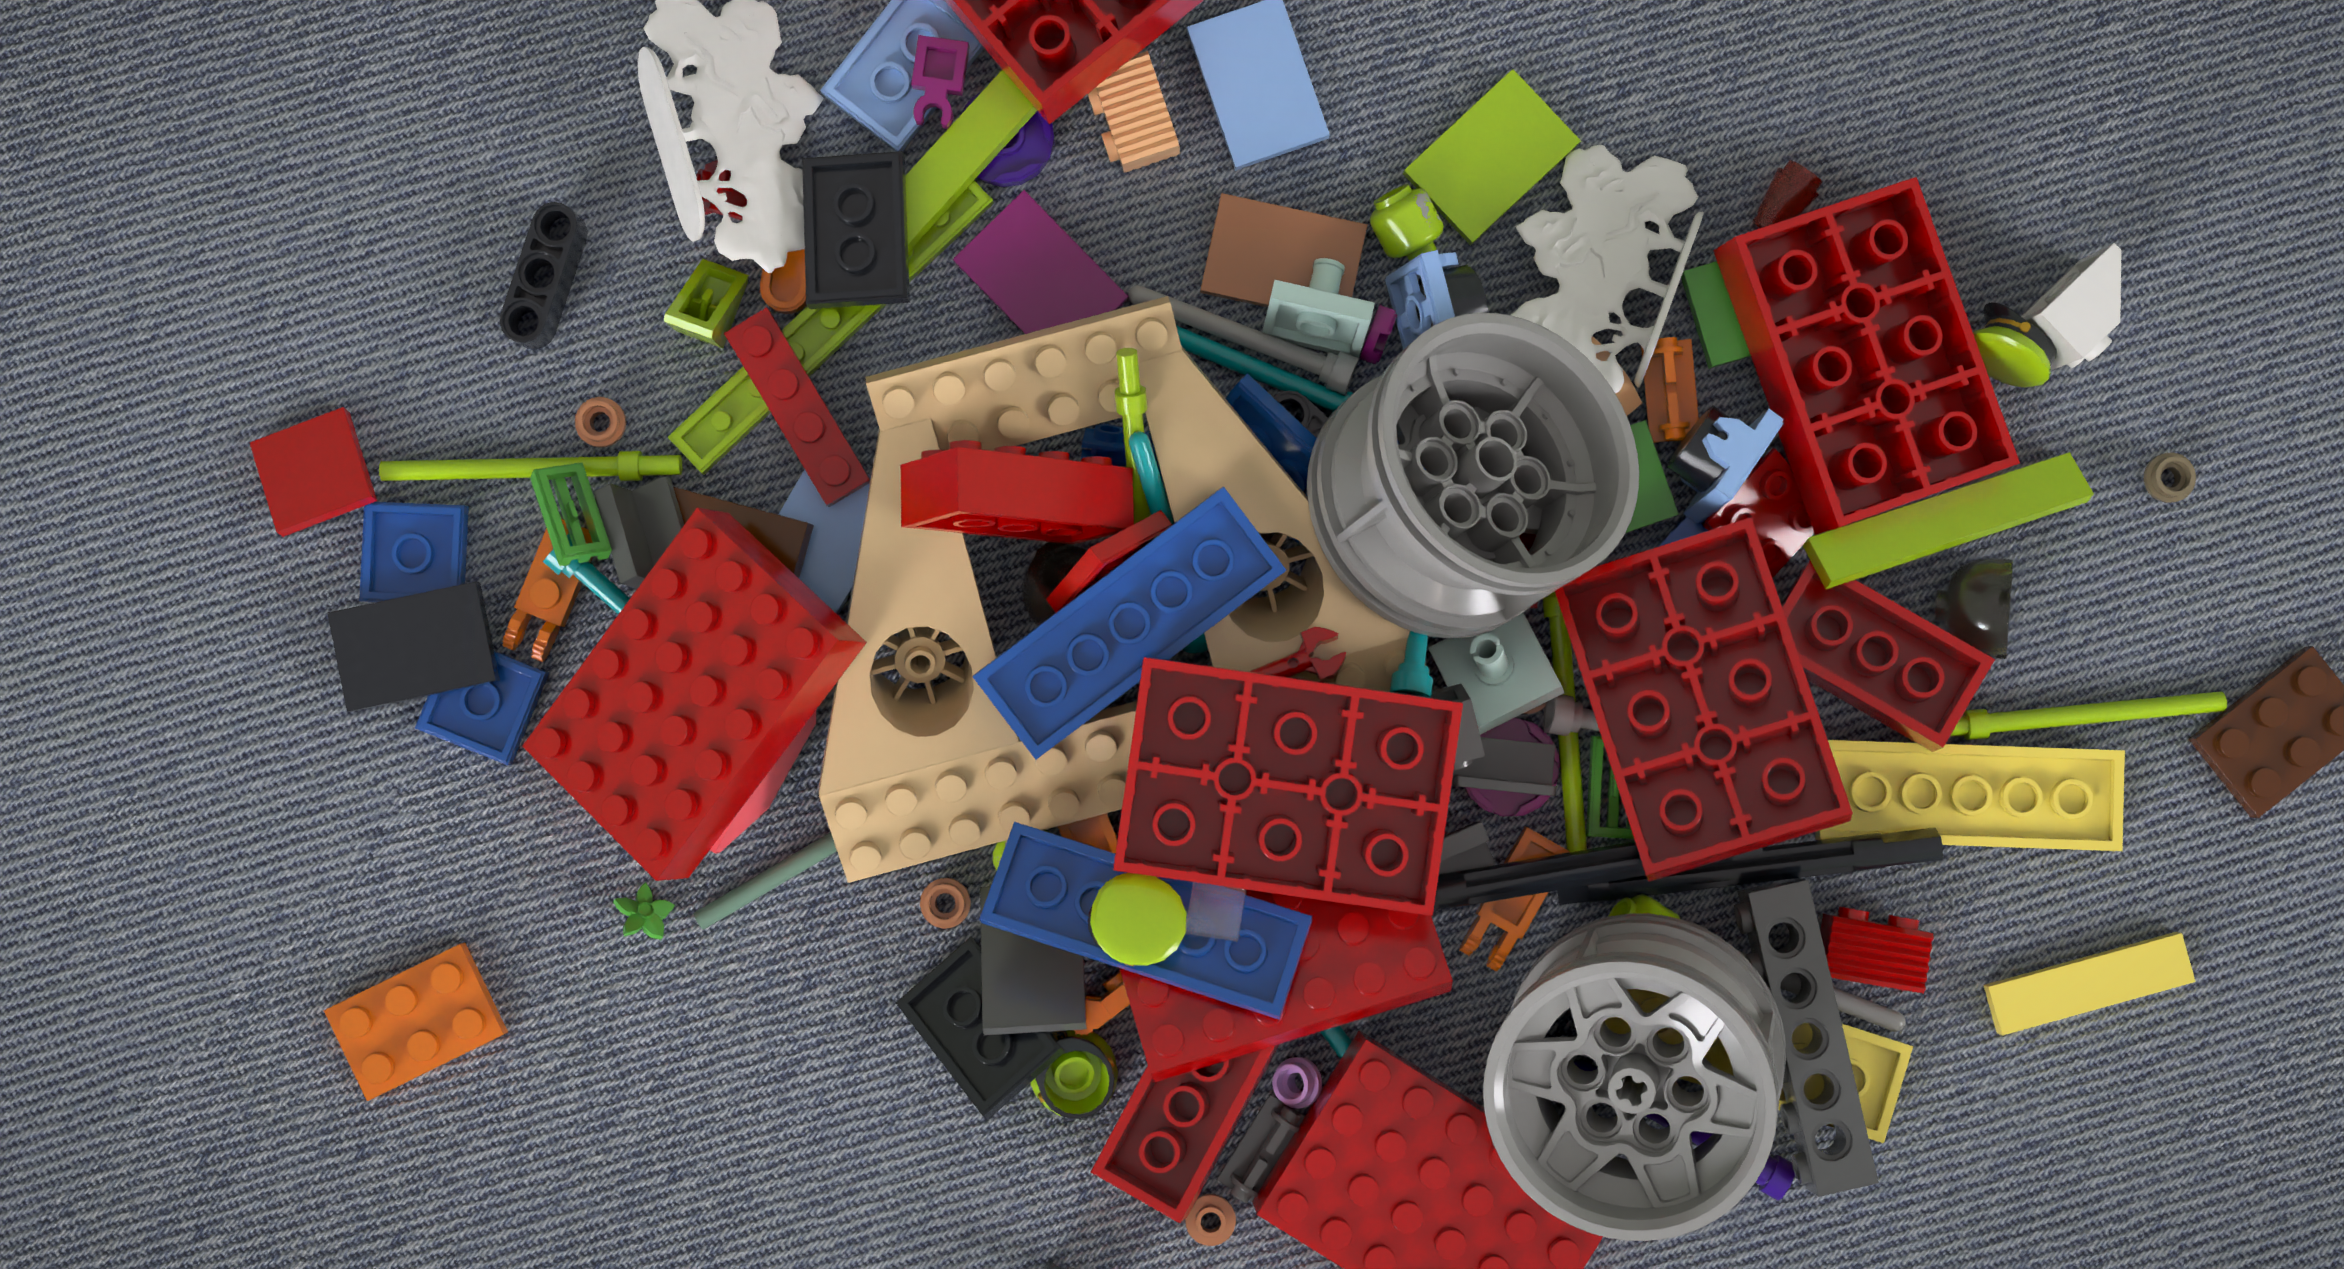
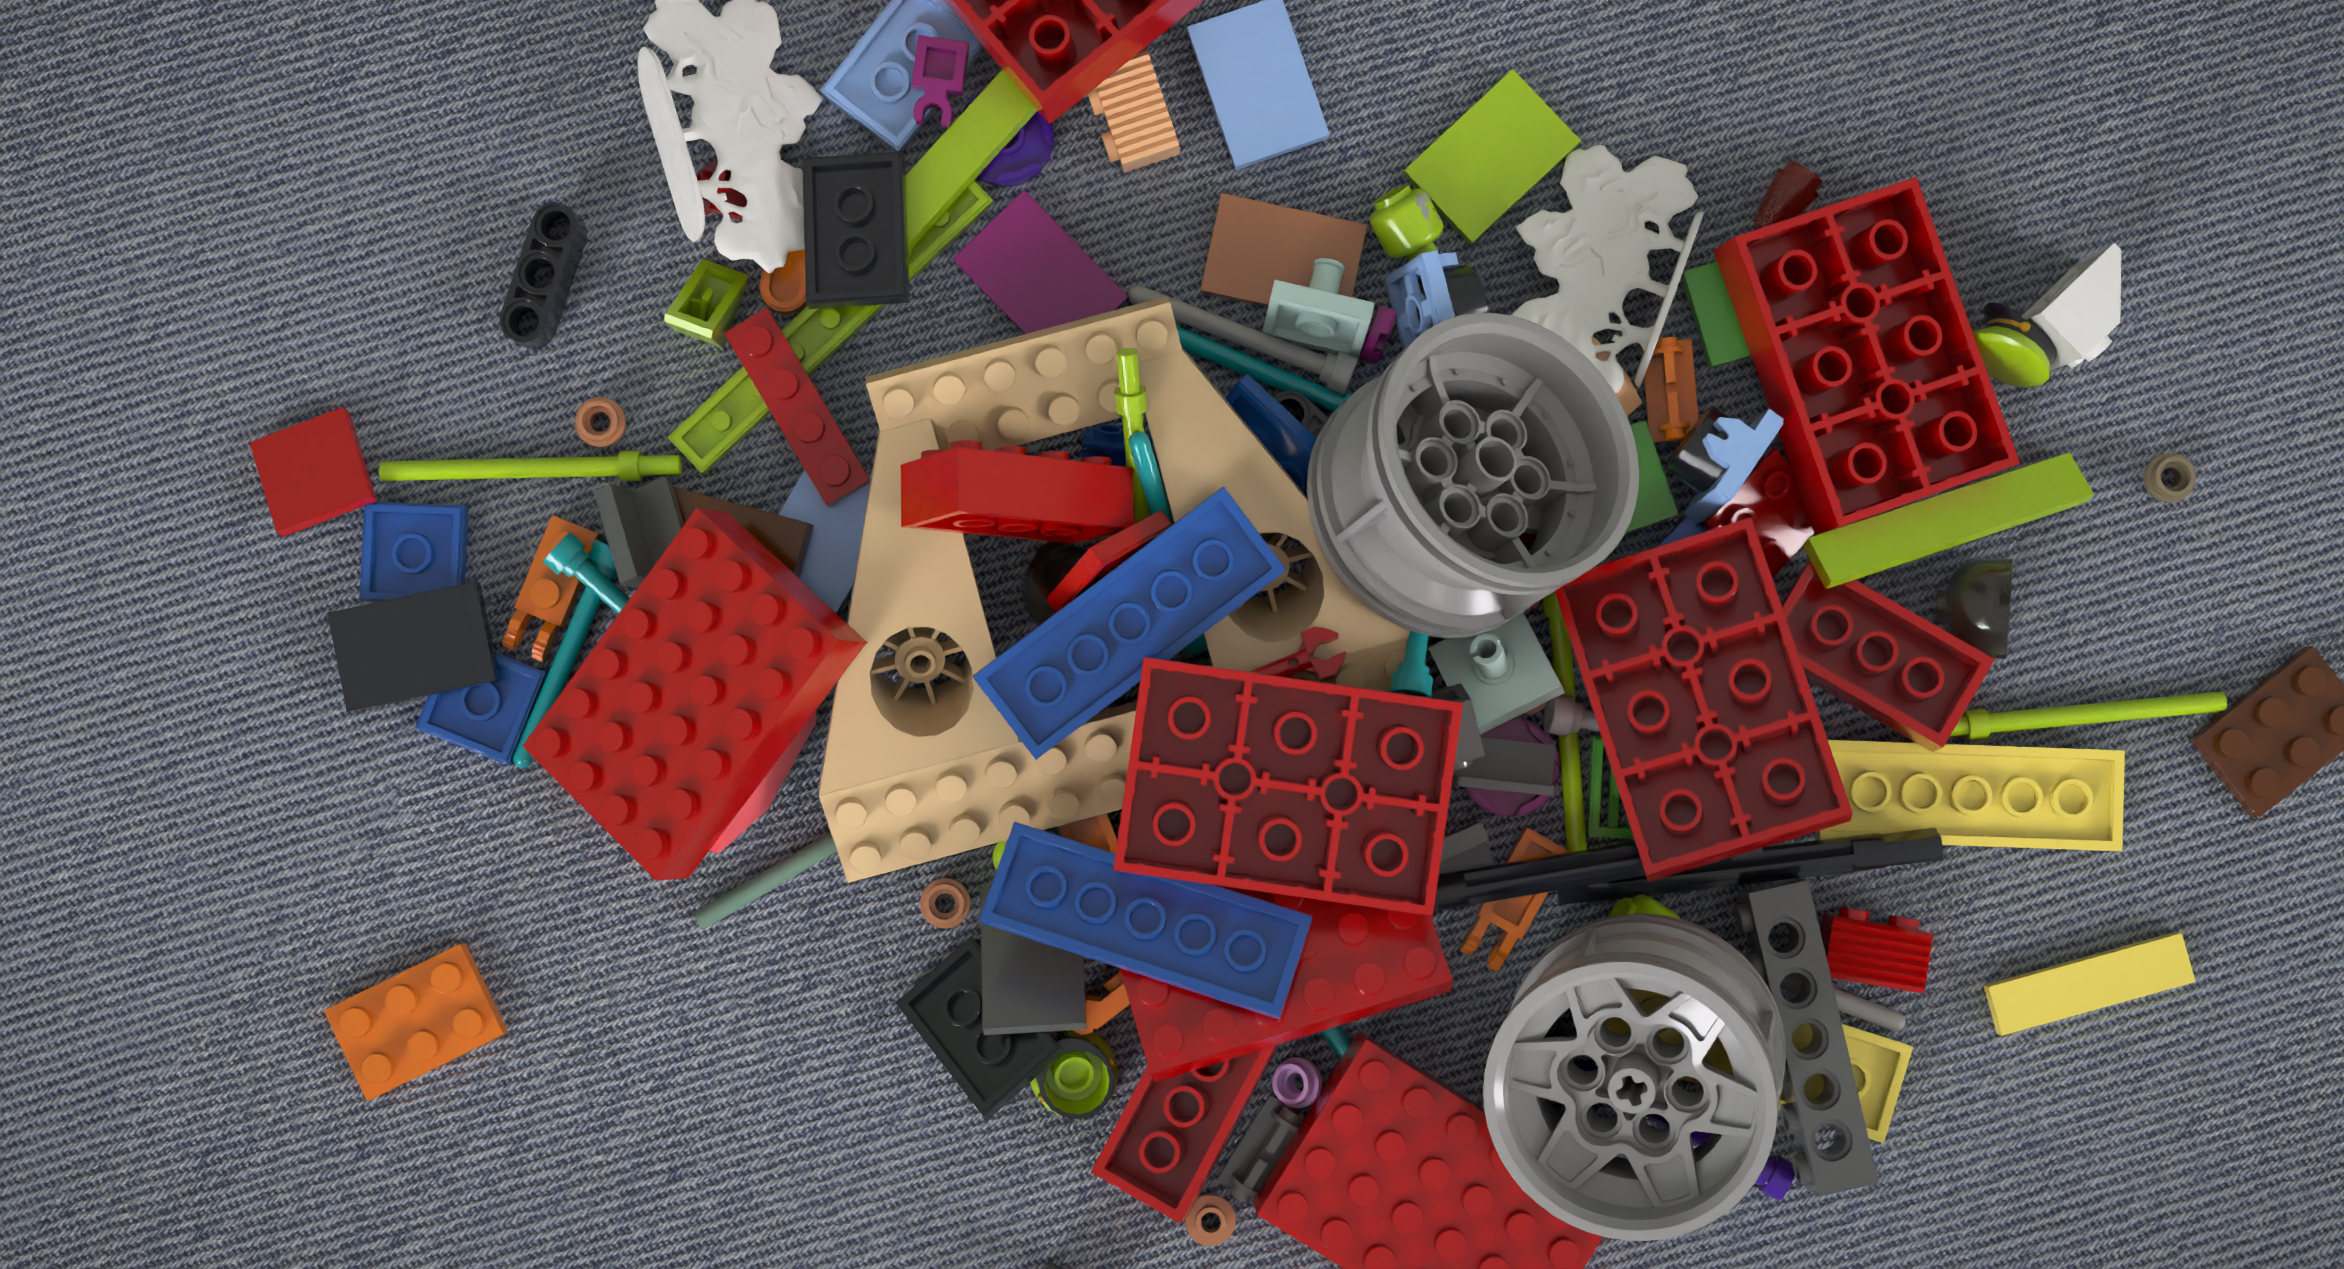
bright green tile [530,462,612,566] -> none
bright green plant [613,882,675,940] -> none
lime piece [1088,873,1187,966] -> none
clear tile [1186,882,1247,942] -> none
none -> teal piece [513,538,618,768]

